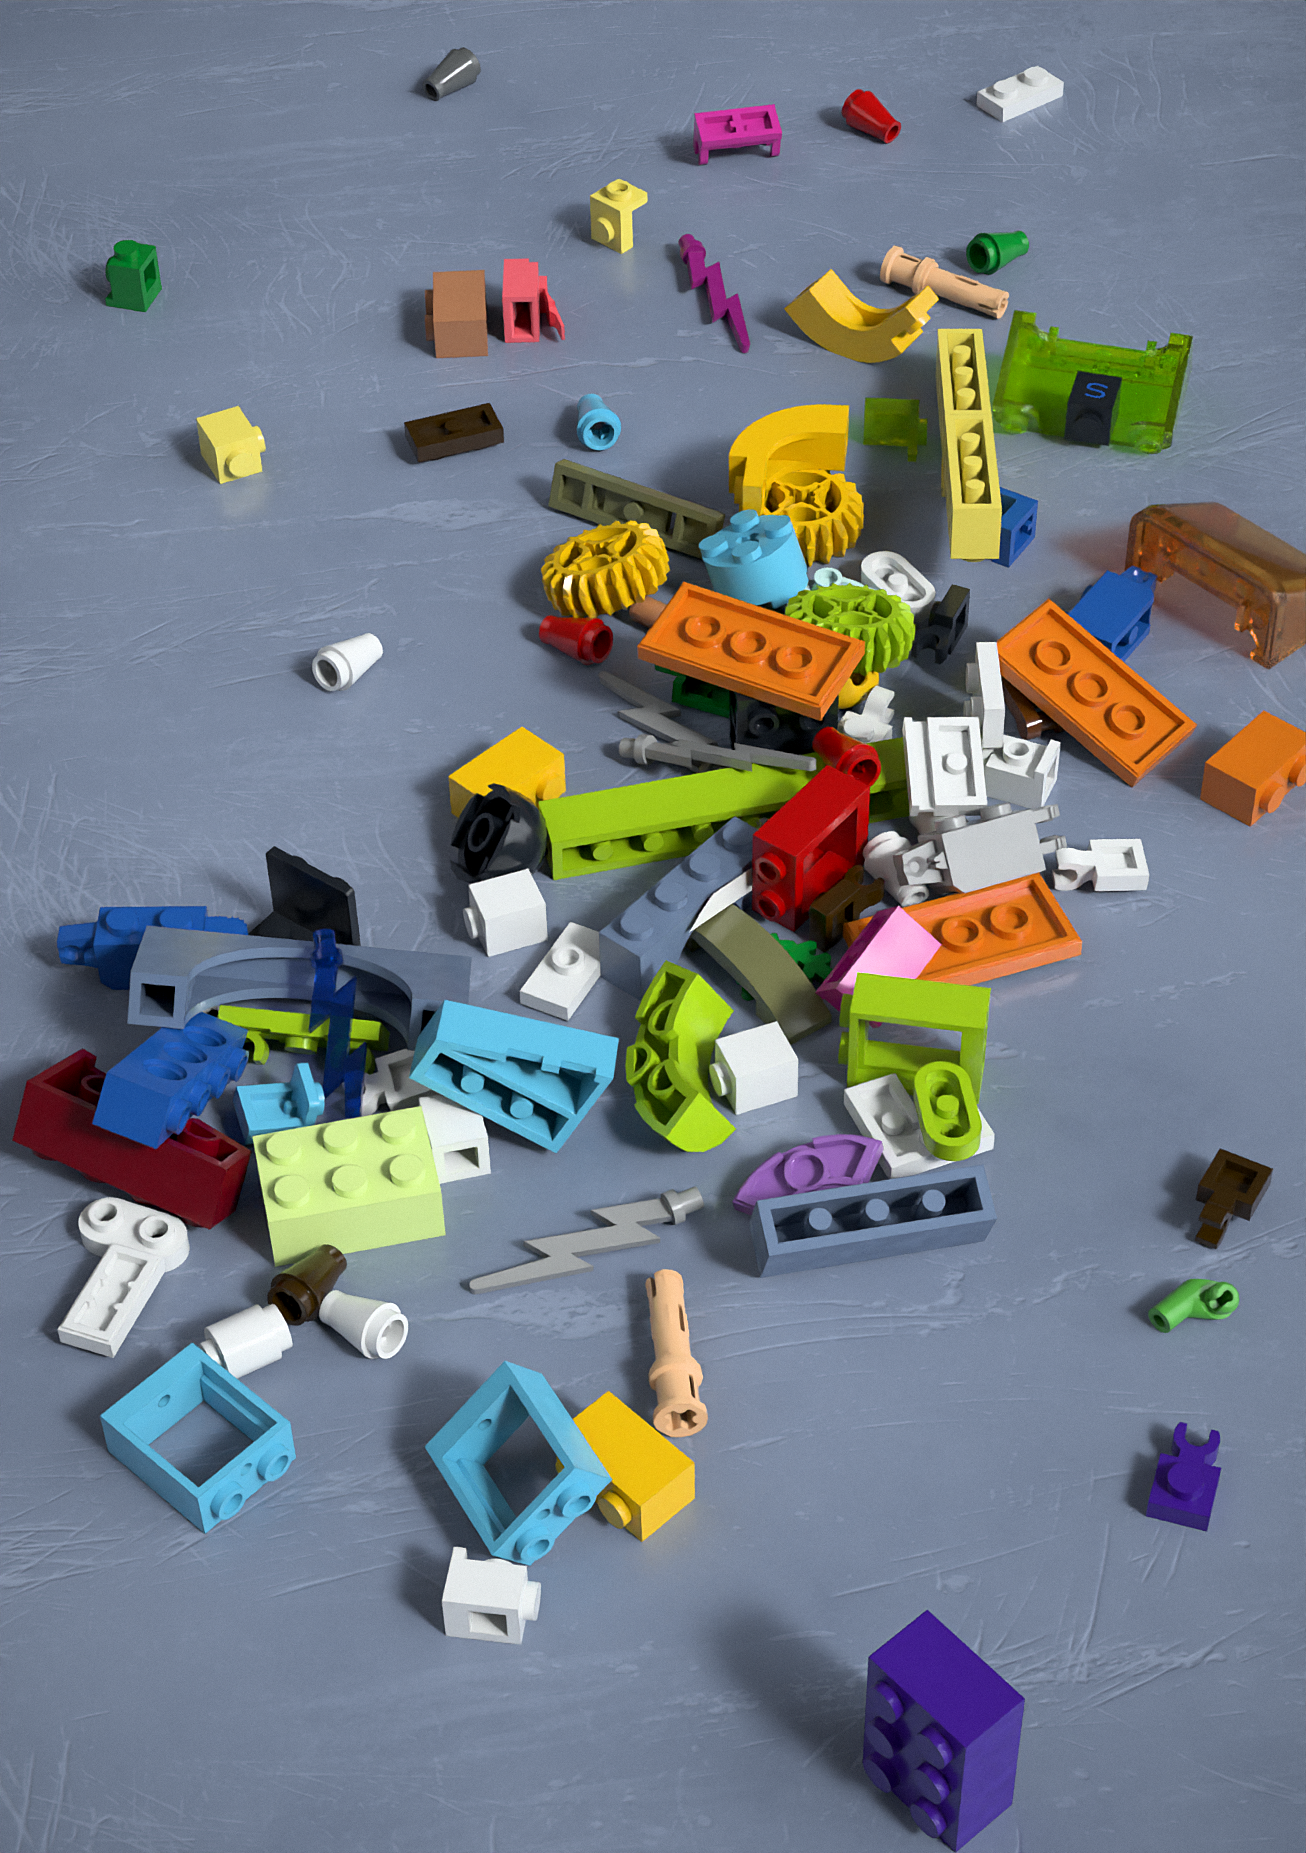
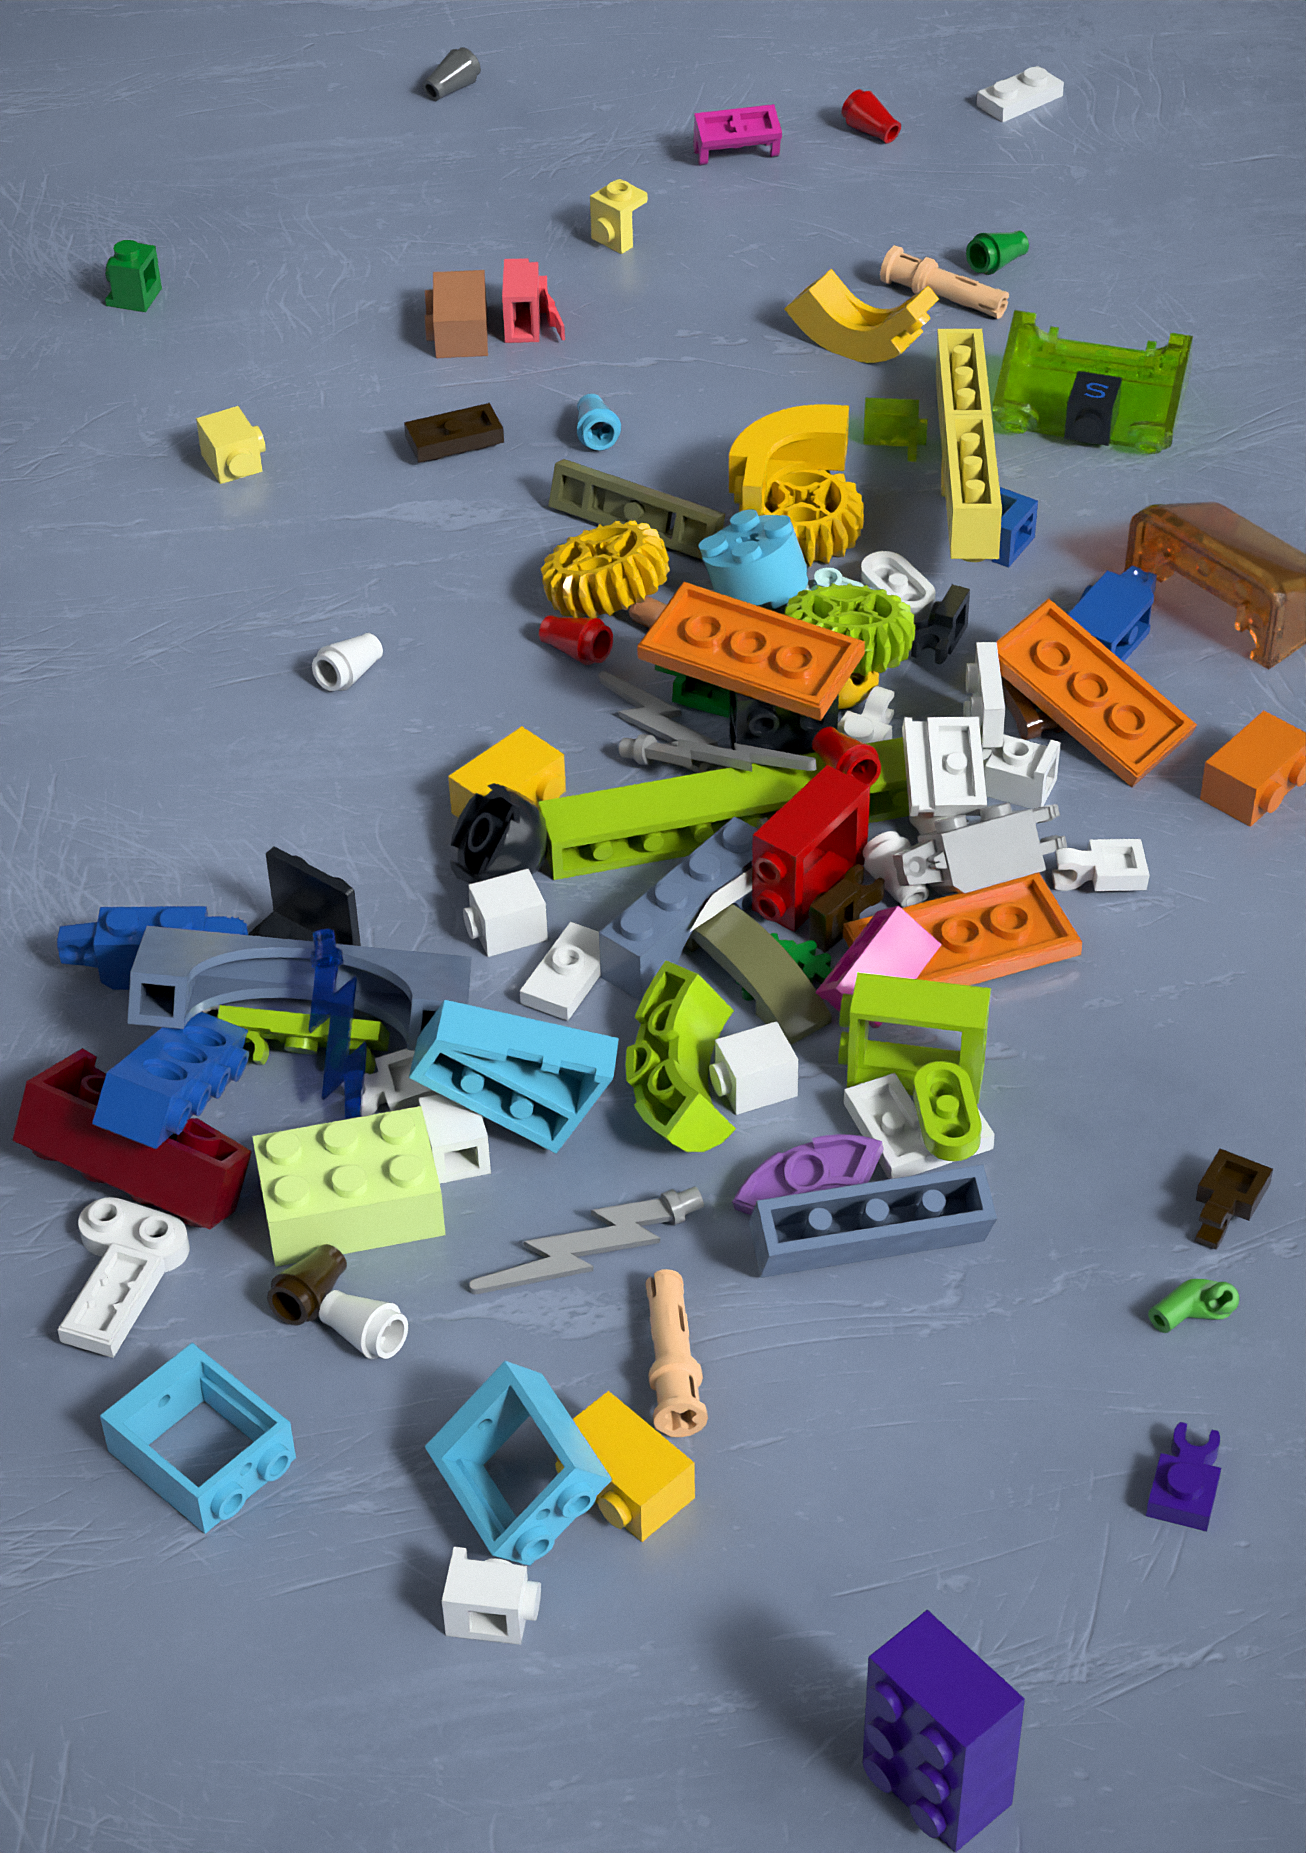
white brick [199,1304,293,1379] -> none
medium azure bracket [233,1063,324,1144] -> none
magenta piece [678,234,750,353] -> none

